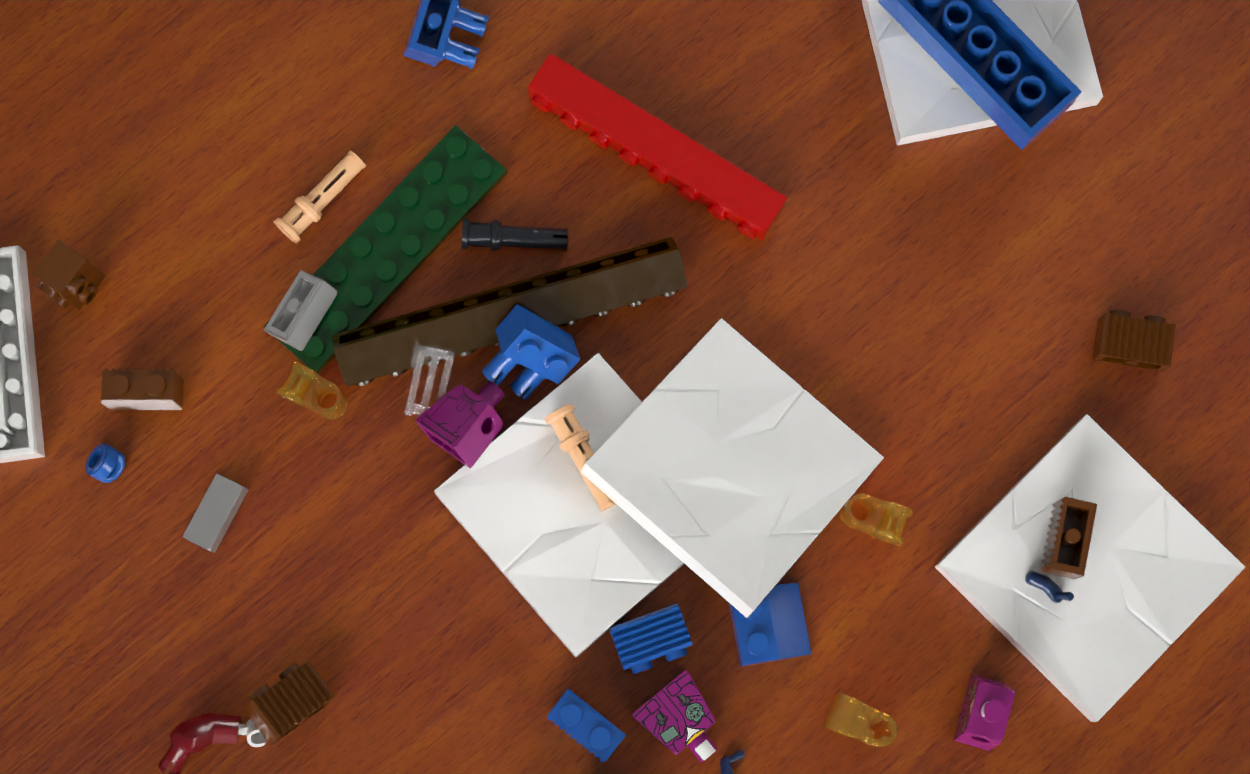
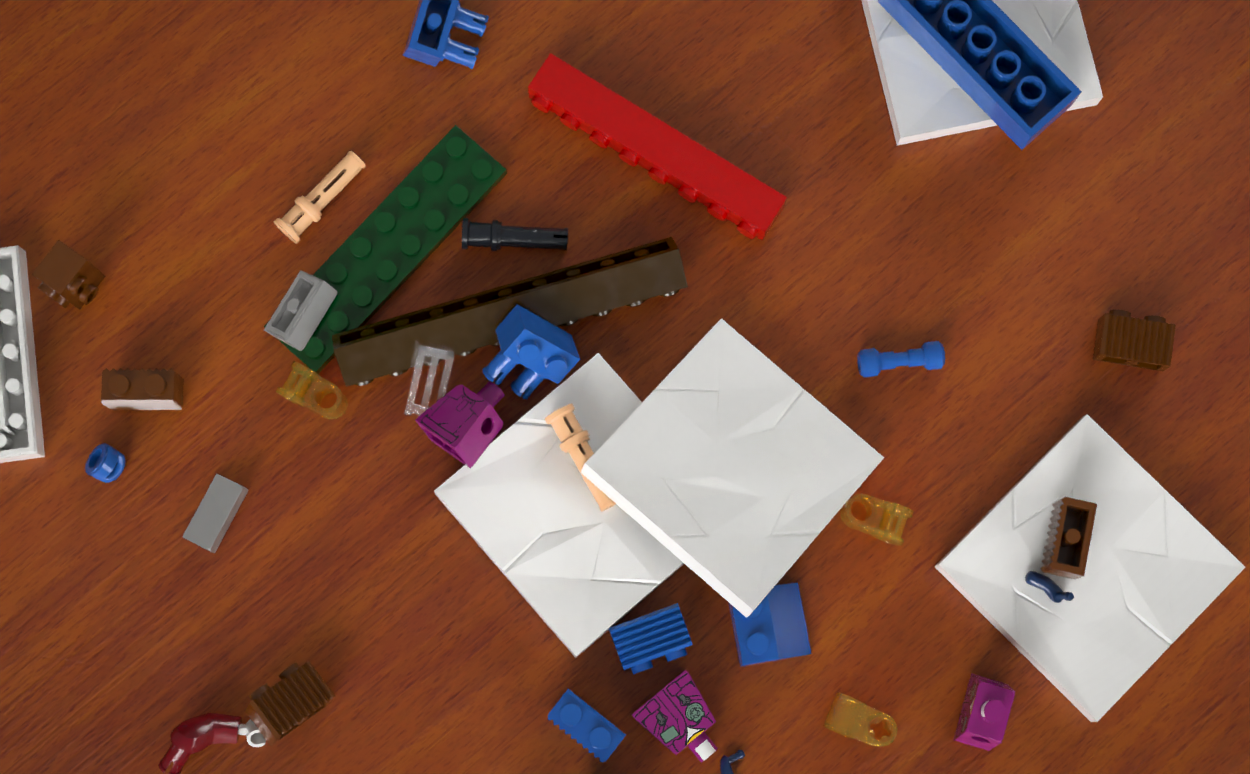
none -> blue piece [857,341,945,378]

